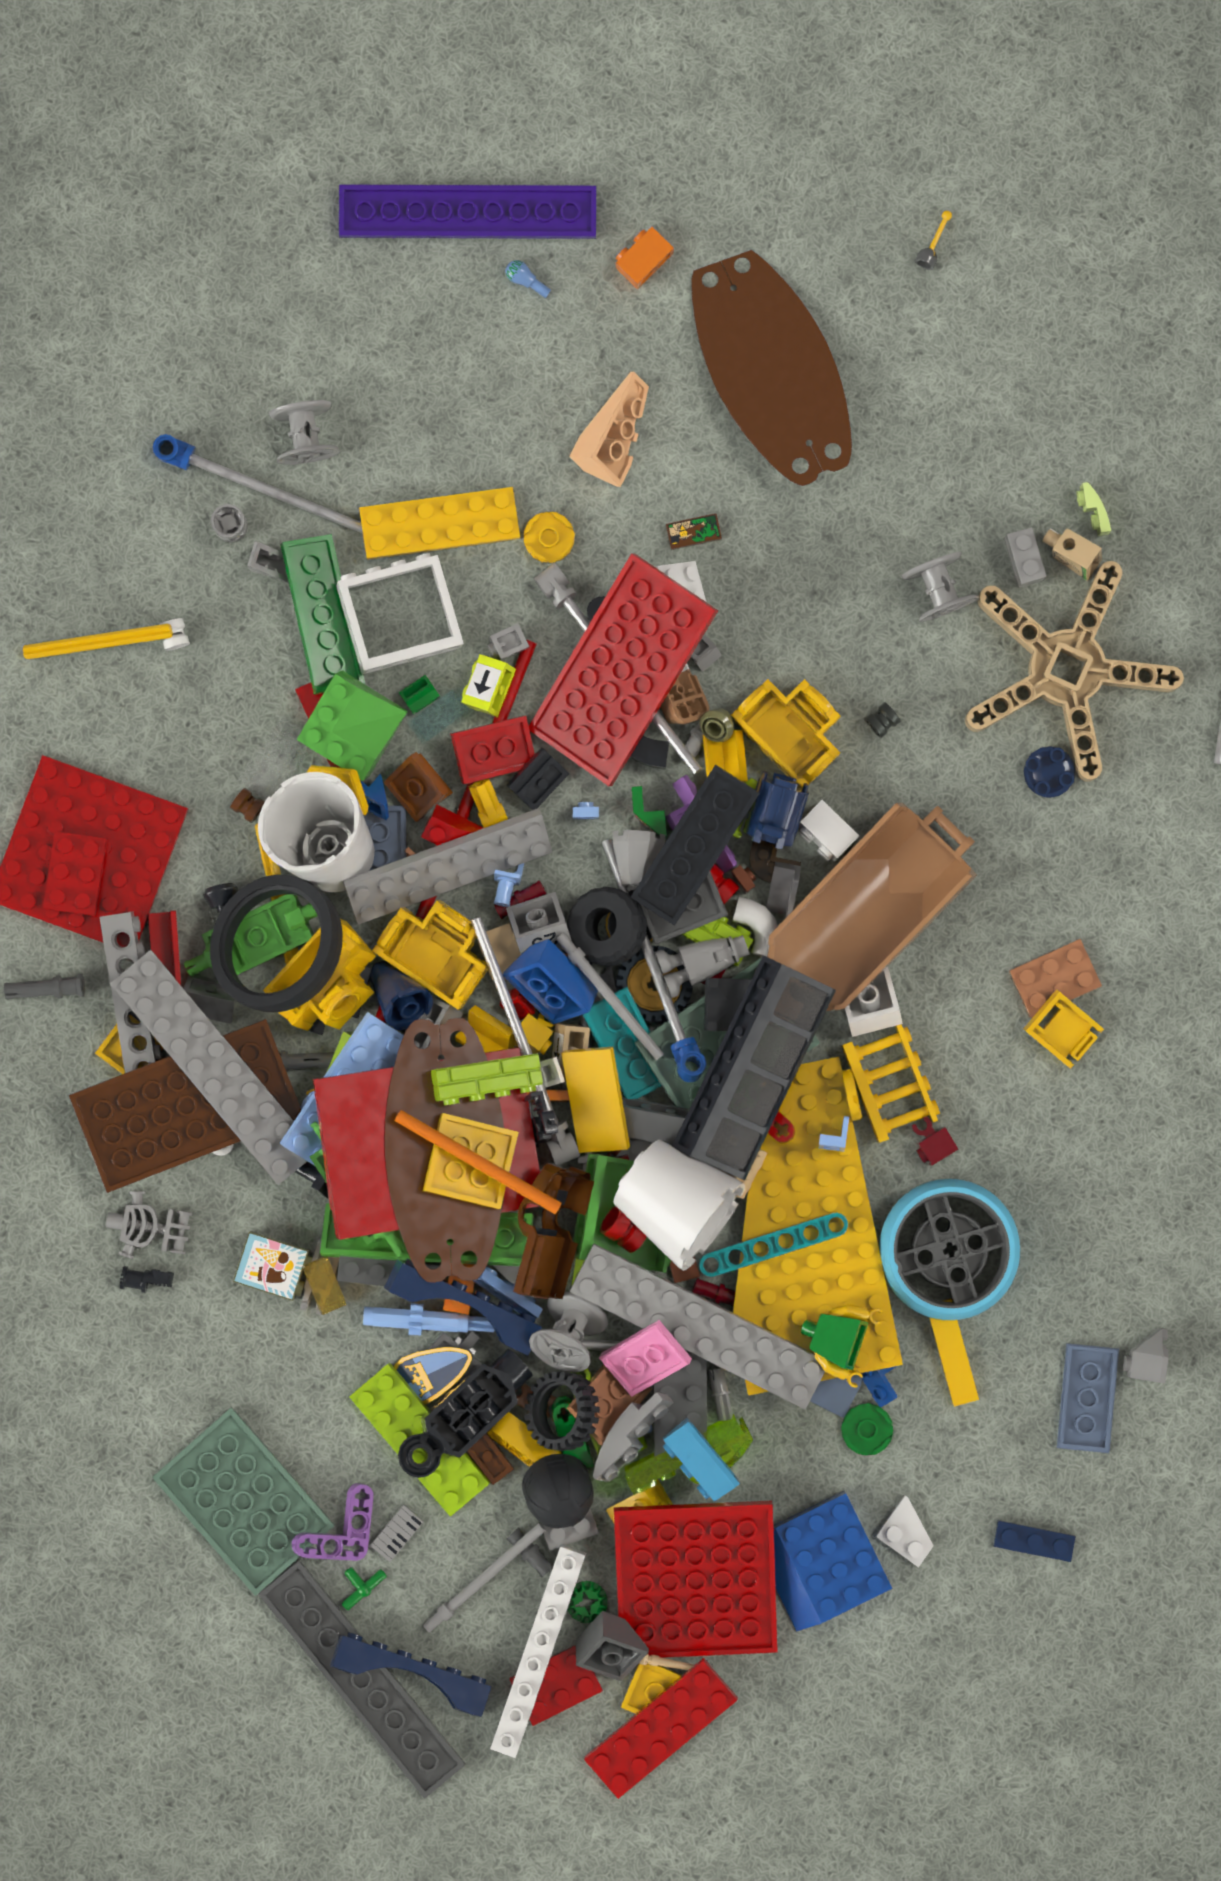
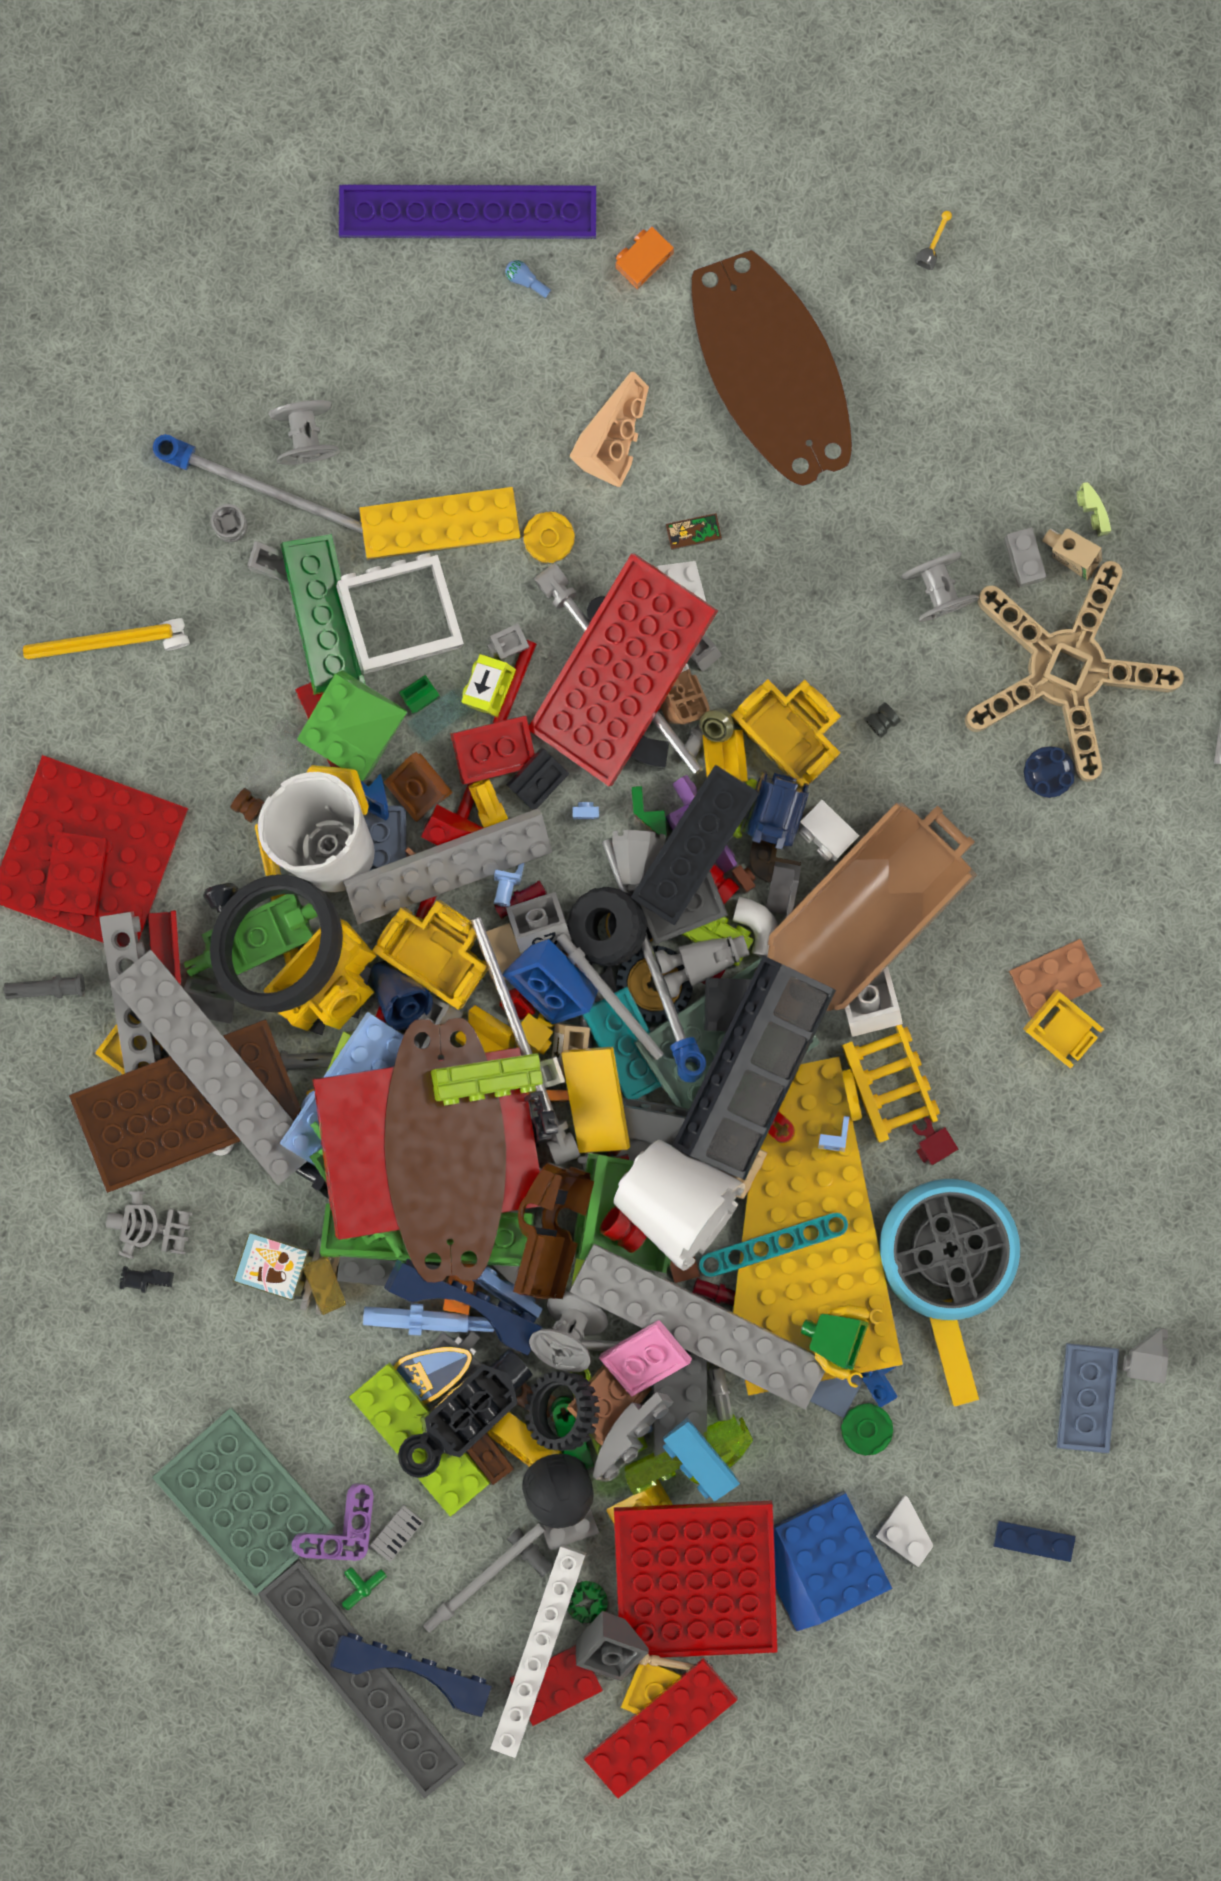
orange piece [395,1110,562,1215] -> none
yellow plate [423,1113,519,1210] -> none

